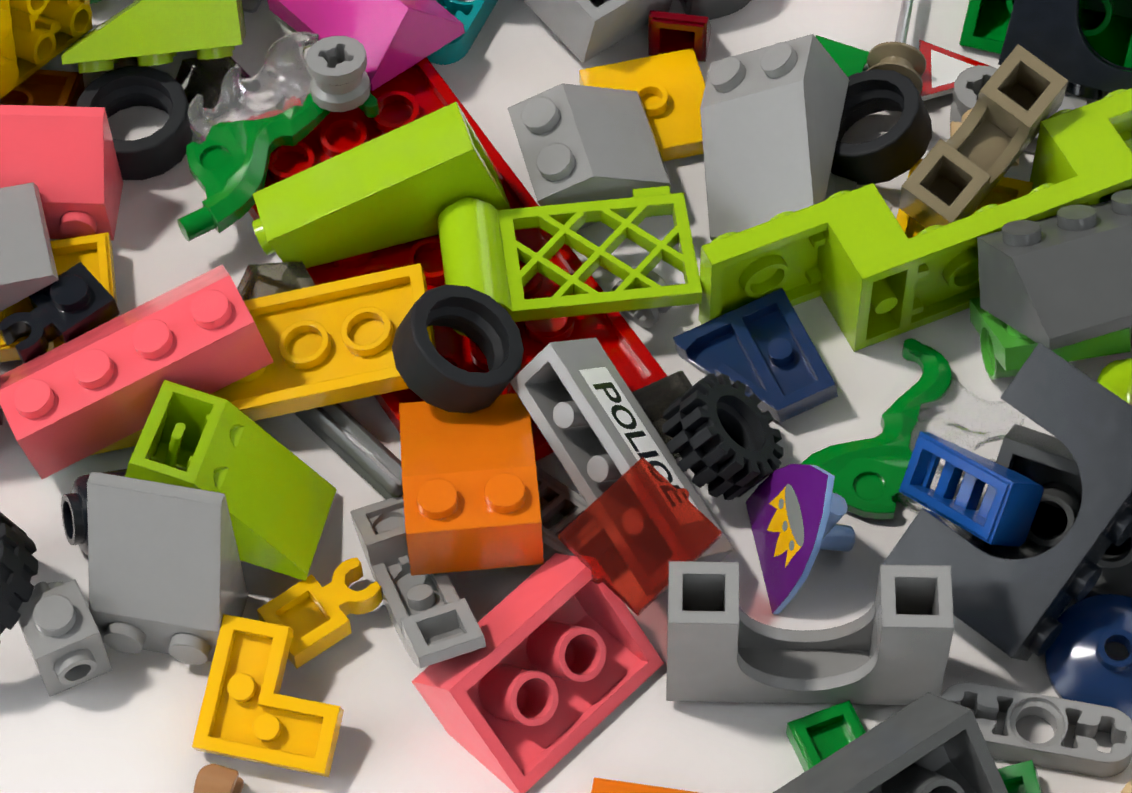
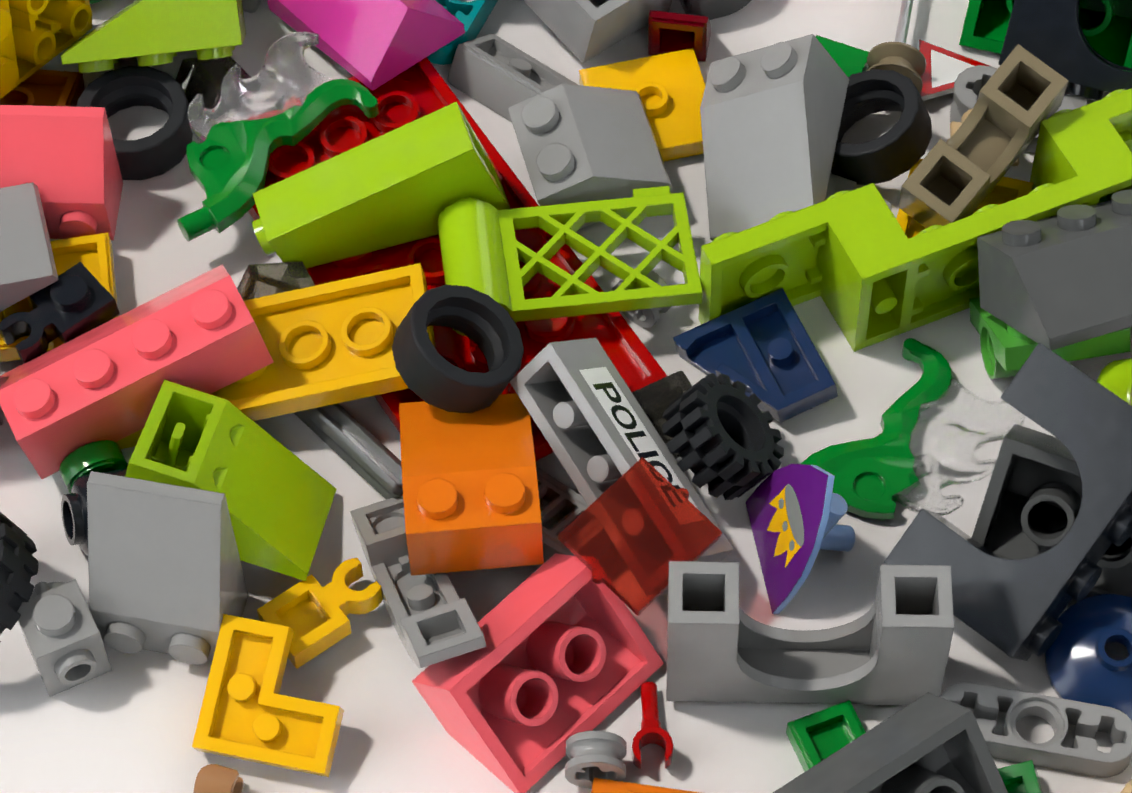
light grey wheel [306,36,371,112] -> none
blue slope [899,431,1044,547] -> none
none -> green tile [59,440,128,493]
none -> light grey slope [448,33,578,122]
none -> light grey bush [565,731,627,789]
none -> red hand [632,682,673,769]

